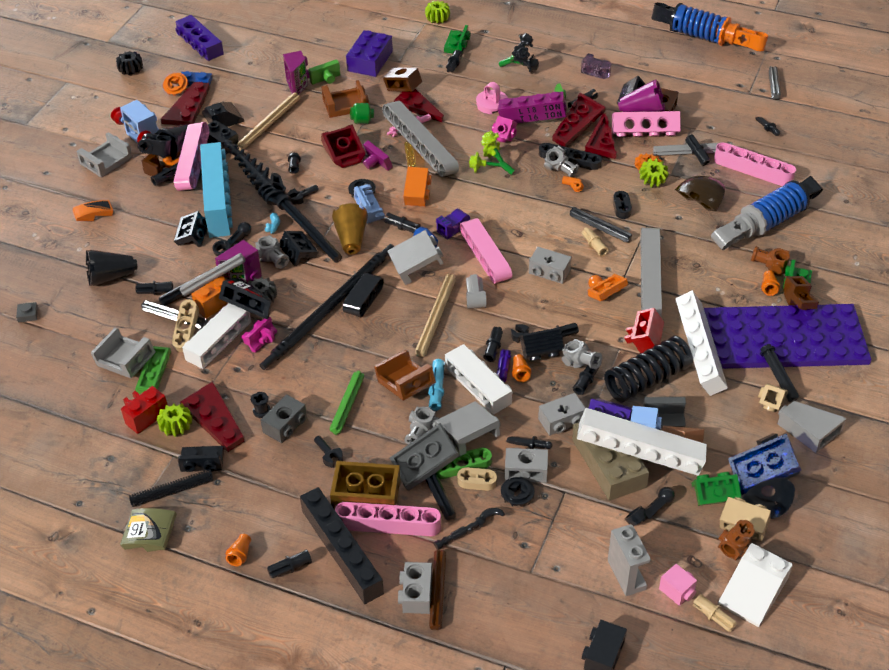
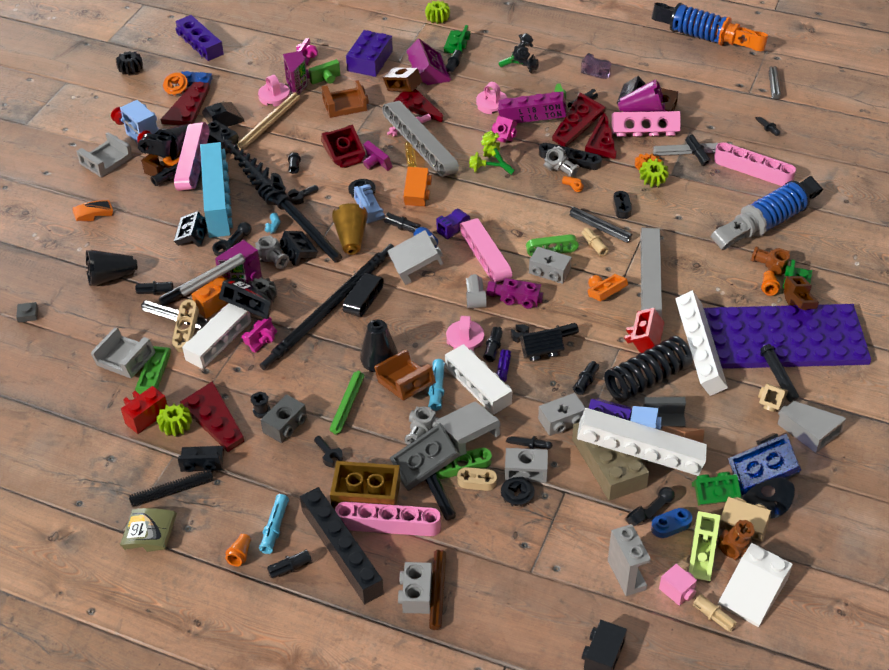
green head [350,103,374,124] -> none
tan axle [415,274,456,357] -> none
black piece [434,508,505,550] -> none
orange cone [512,354,532,382] -> none
light grey connector [562,339,603,369] -> none
dark brown brick [675,176,725,211] -> none
none -> bright pink tile [258,75,290,106]
none -> medium azure pin [259,494,289,554]
none -> dark pink hips [296,38,318,62]
none -> black cone [360,319,398,372]
none -> magenta slope [406,38,451,85]
none -> bright pink tile [446,316,484,351]
none -> magenta brick [486,278,544,309]
none -> bright green beam [526,234,579,256]
none -> blue plate [651,508,692,538]
none -> yellowish green slope [688,511,720,582]

